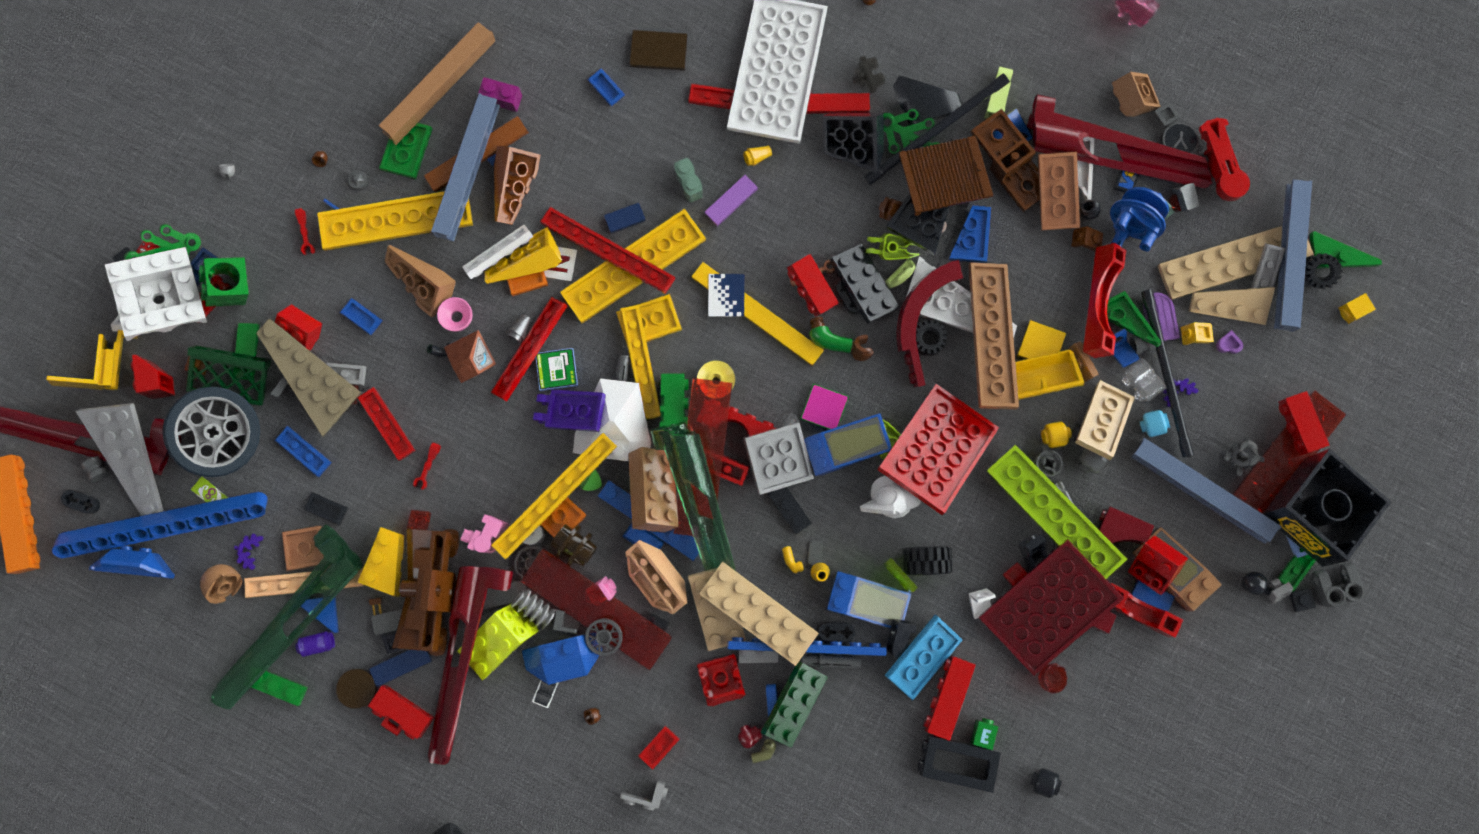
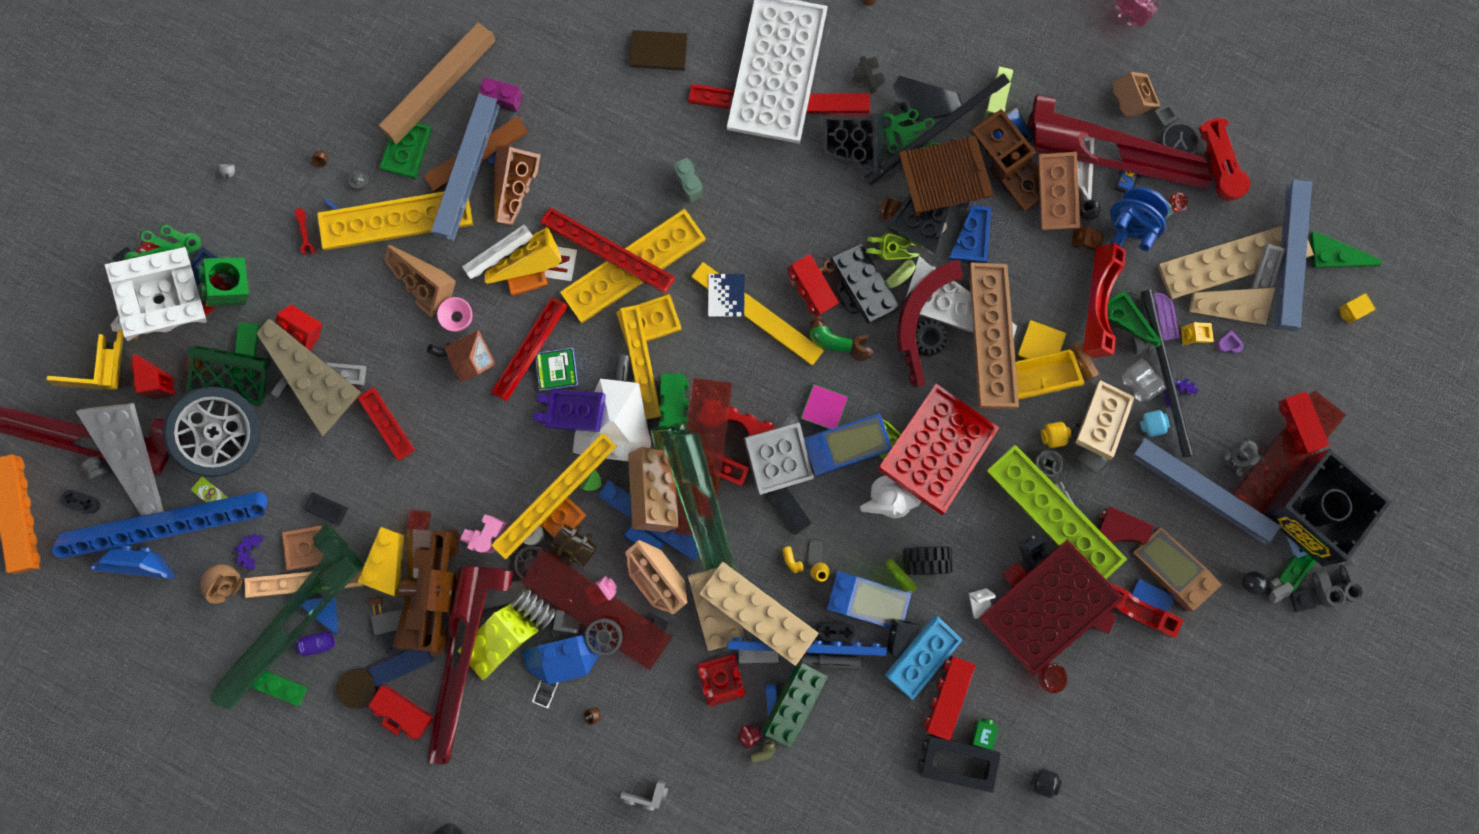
blue tile [275,426,332,477] -> none
blue tile [340,298,383,335] -> none
red piece [413,443,441,490] -> none
flat silver cone [507,314,531,344] -> none
blue tile [587,68,625,106] -> none
dark blue tile [604,202,646,234] -> none
red plate [639,725,680,770] -> none
light yellow dish [697,361,735,399] -> none
medium lavender tile [705,175,758,227] -> none
yellow cone [743,145,772,166] -> none
blue bracket [1113,329,1139,368] -> none
red slope [1128,535,1188,595] -> none
dark grey tile [1171,183,1200,211] -> none
black tyre [1305,253,1343,289] -> none

